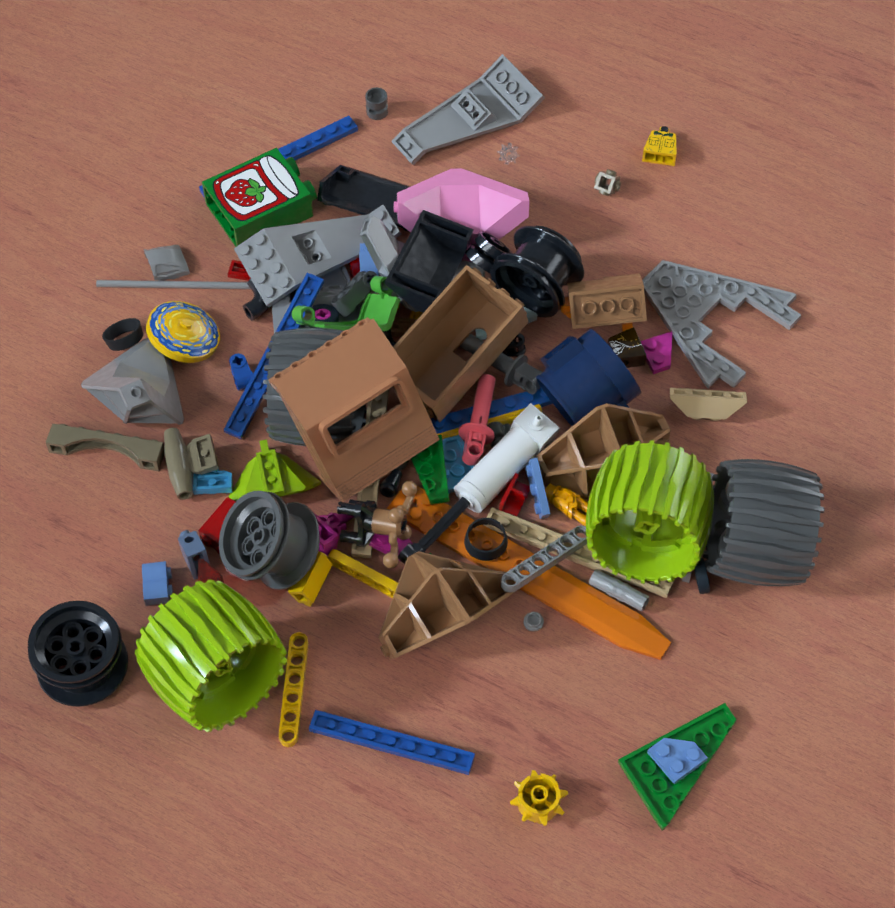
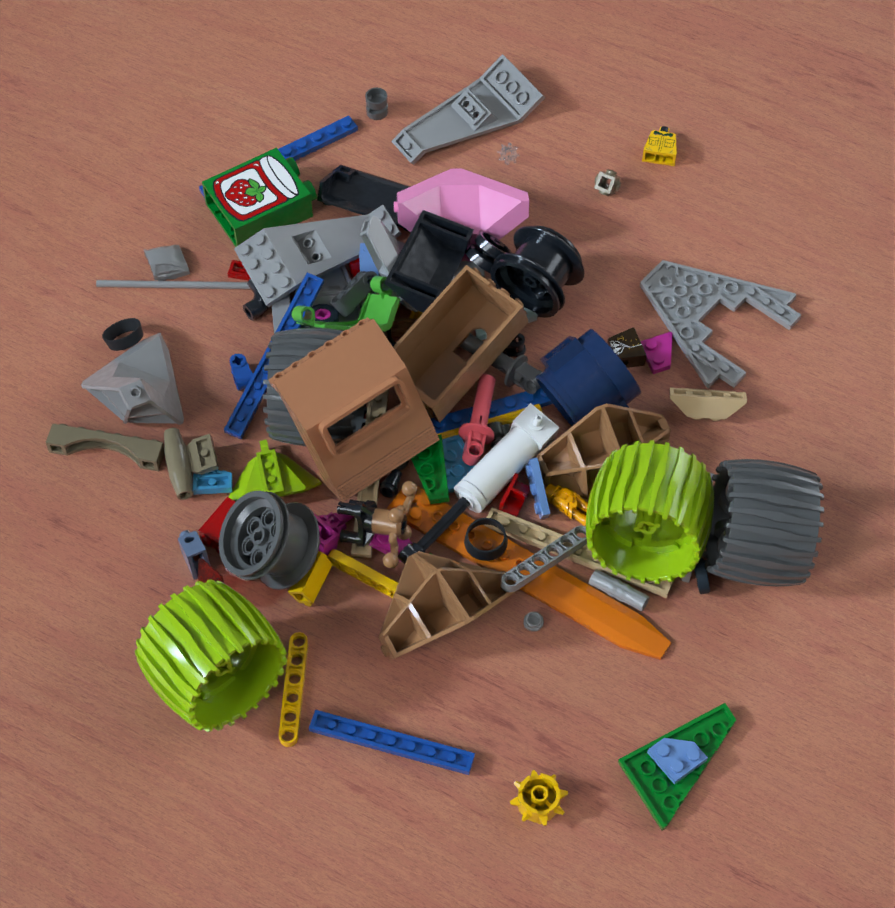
black wheel [28,601,128,707] -> none
medium blue brick [142,561,173,606] -> none
dish [146,301,220,363] -> none
medium nougat piece [561,273,647,332] -> none

